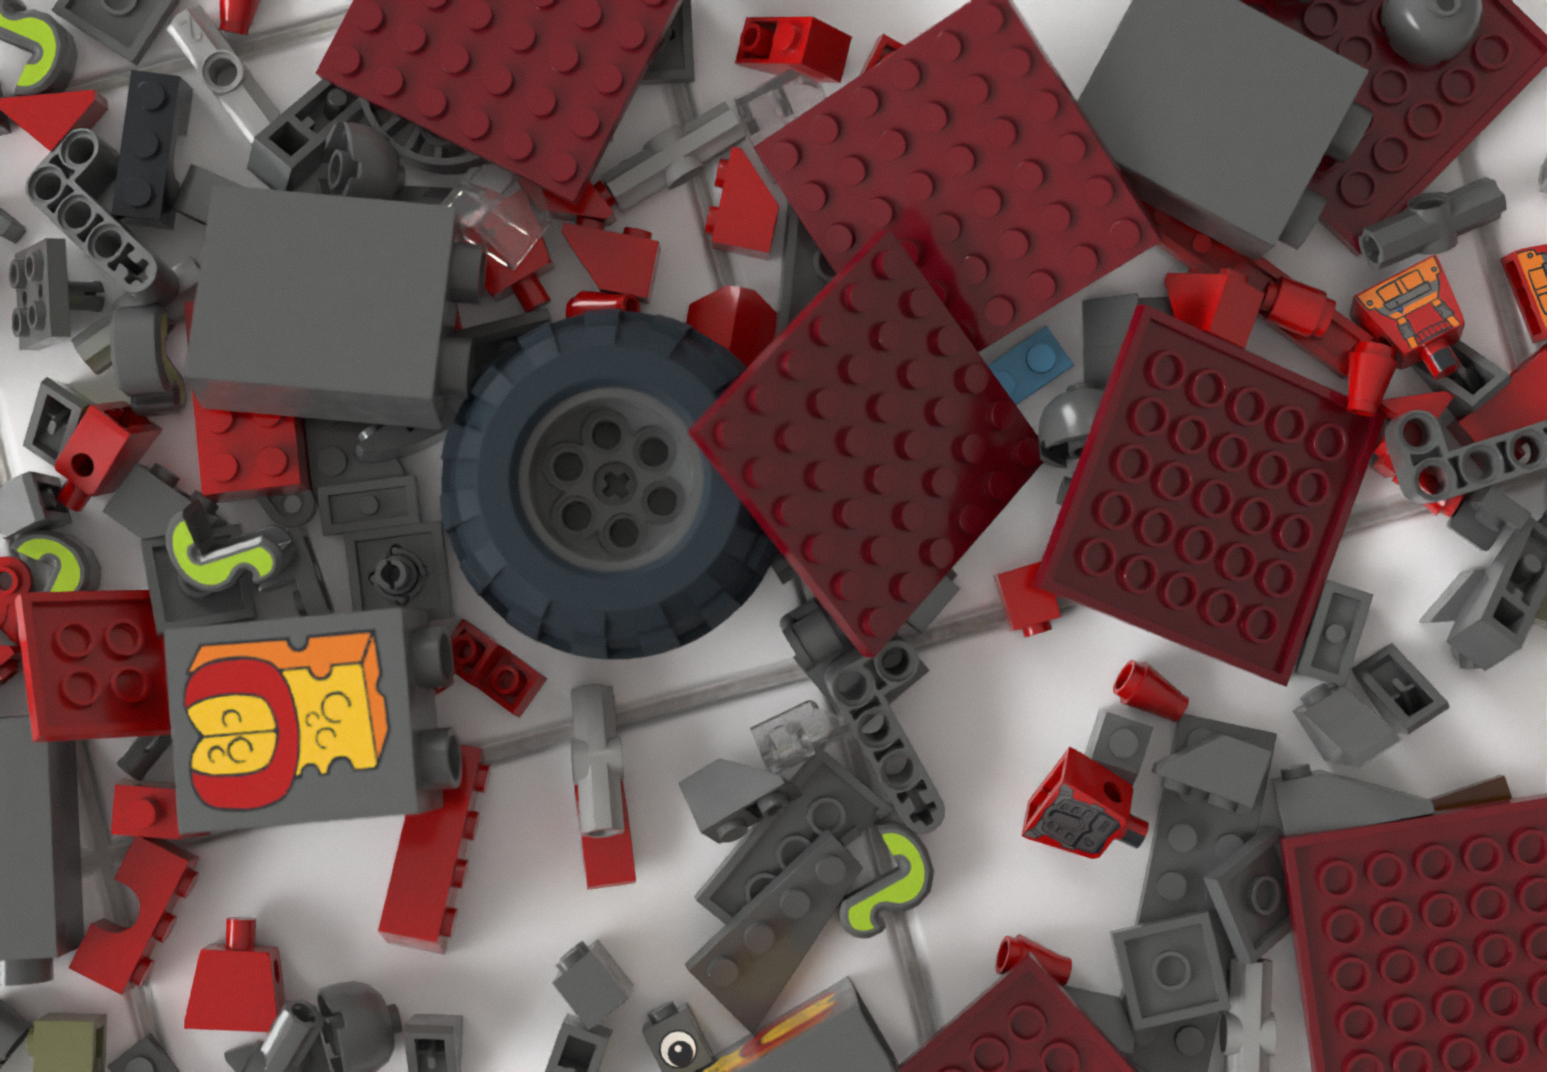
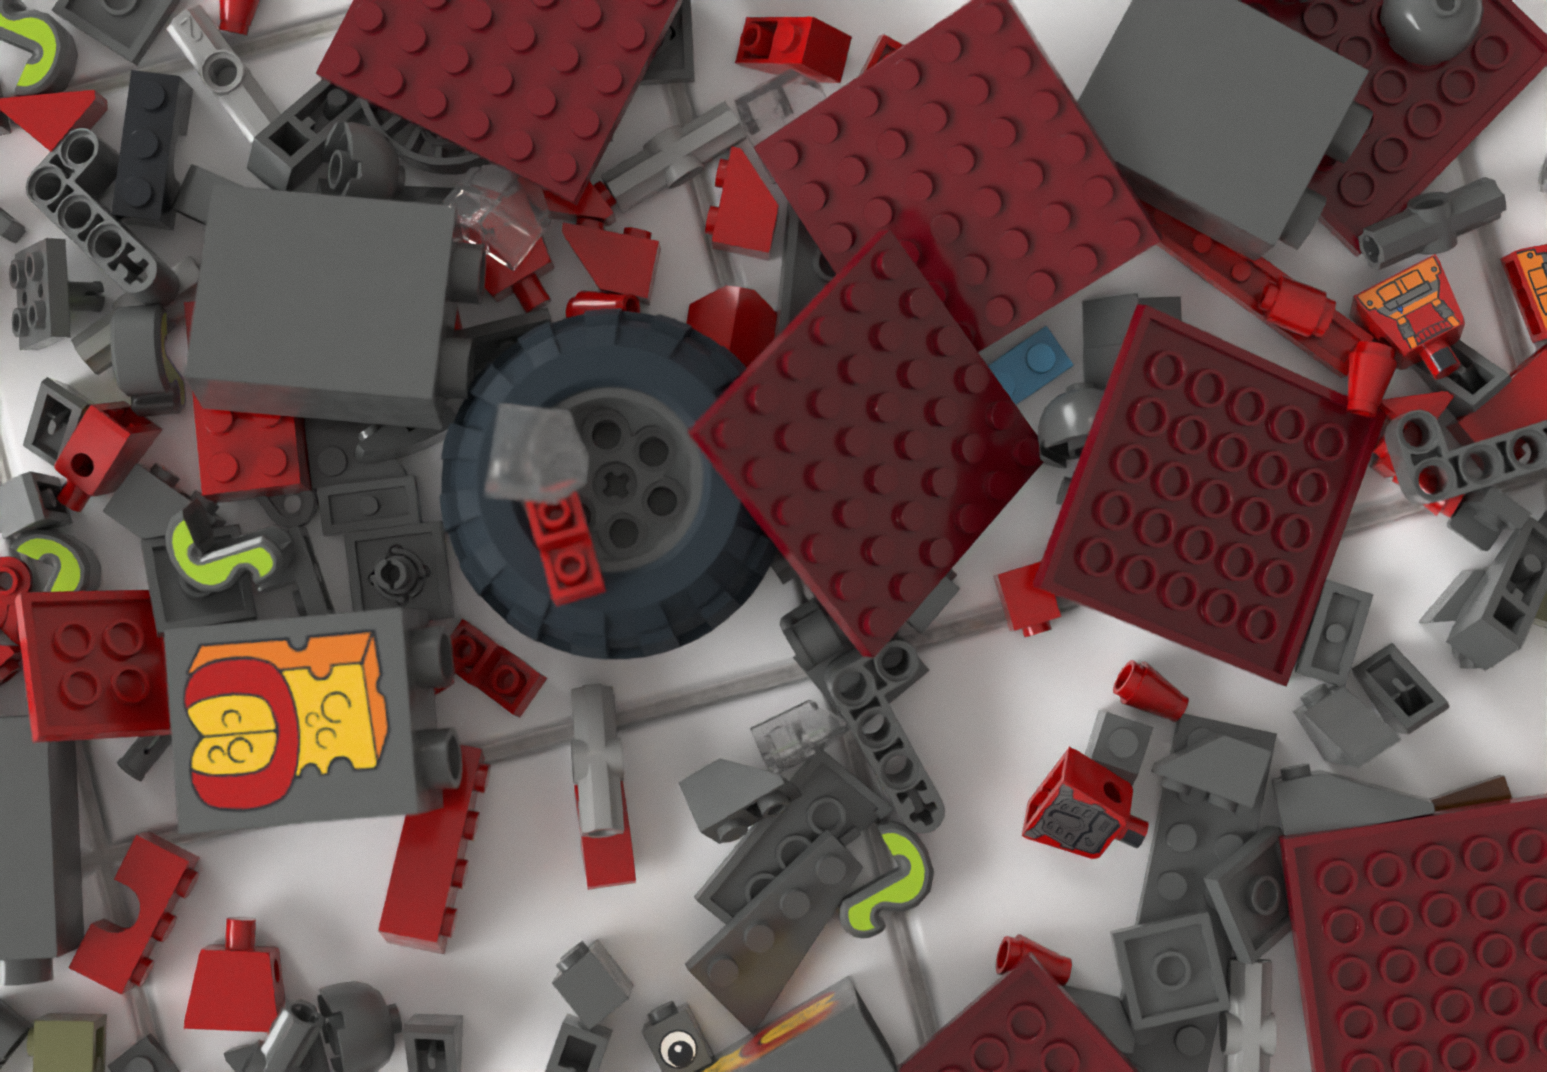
red torso [111,779,211,839] -> none
red slope [1164,268,1265,349] -> none
none -> clear slope [485,403,589,504]
none -> red slope [524,484,606,606]

